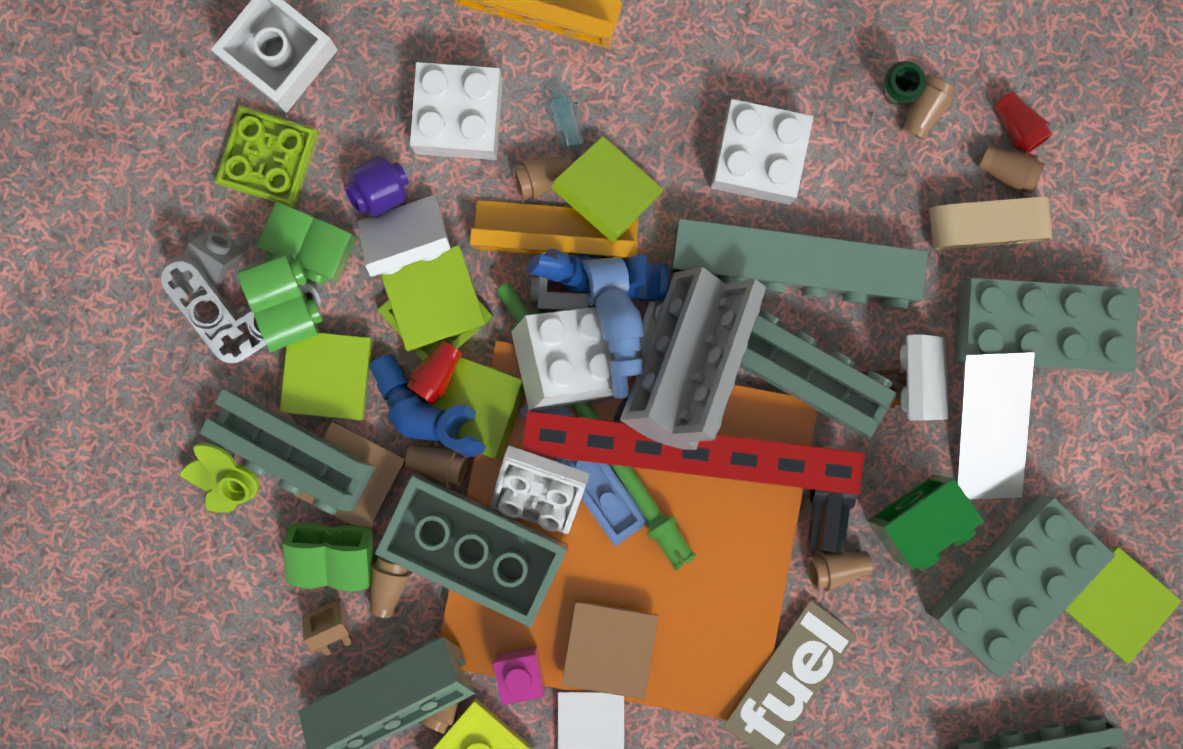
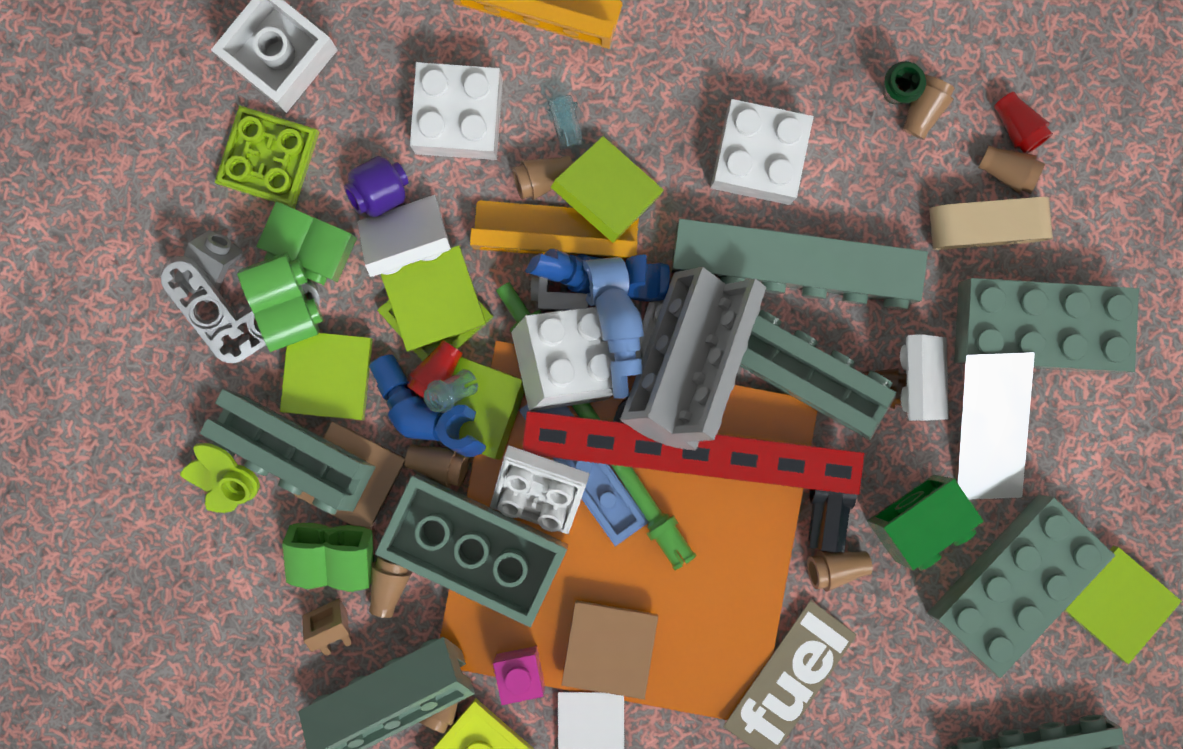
none -> clear light blue pin [424,369,478,413]

